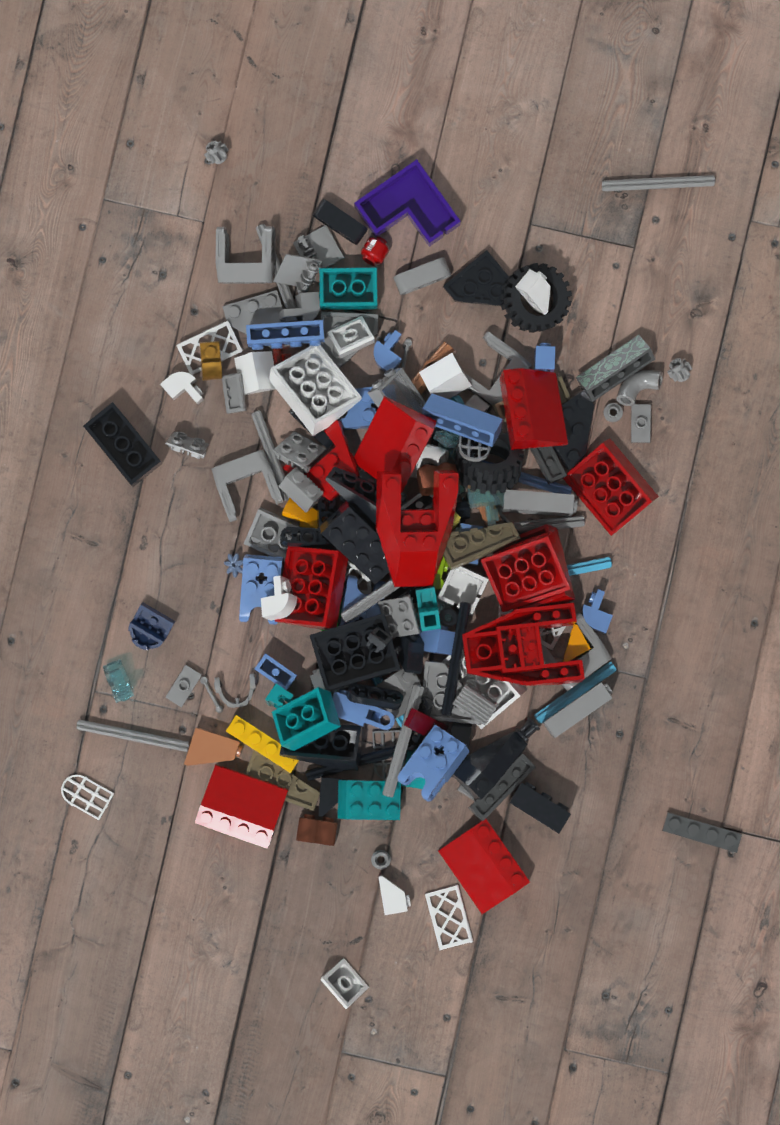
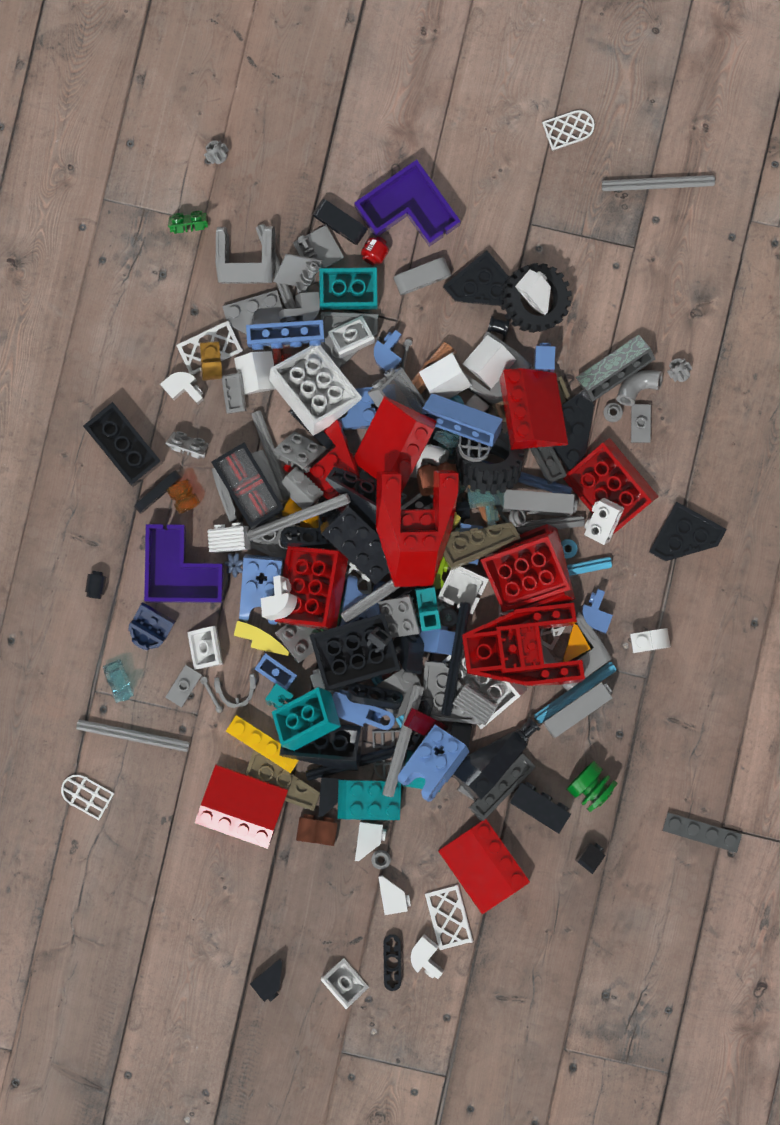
nougat slope [184,728,243,766] -> none
none -> black brick [85,571,107,599]
none -> black beam [134,470,182,514]
none -> dark purple piece [144,524,224,603]
none -> clear orange wheel [167,479,201,514]
none -> green hinge [168,211,208,234]
none -> white slope [187,626,224,670]
none -> white brick [207,523,251,553]
none -> clear brick [211,442,285,529]
none -> light yellow slope [234,621,290,656]
none -> light grey axle [247,493,351,540]
none -> black slope [250,958,283,1002]
none -> light grey hinge [275,624,319,663]
none -> white slope [355,822,386,861]
none -> black beam [383,934,401,991]
none -> white brick [411,934,444,979]
none -> white slope [462,335,516,389]
none -> black bush [487,315,510,336]
none -> light grey plate [509,510,526,527]
none -> white window [542,110,595,151]
none -> medium azure plate [561,539,577,558]
none -> green wheel [566,761,618,812]
none -> black slope [575,842,606,874]
none -> white brick [584,498,624,545]
none -> white brick [630,628,671,653]
none -> black plate [648,502,727,562]

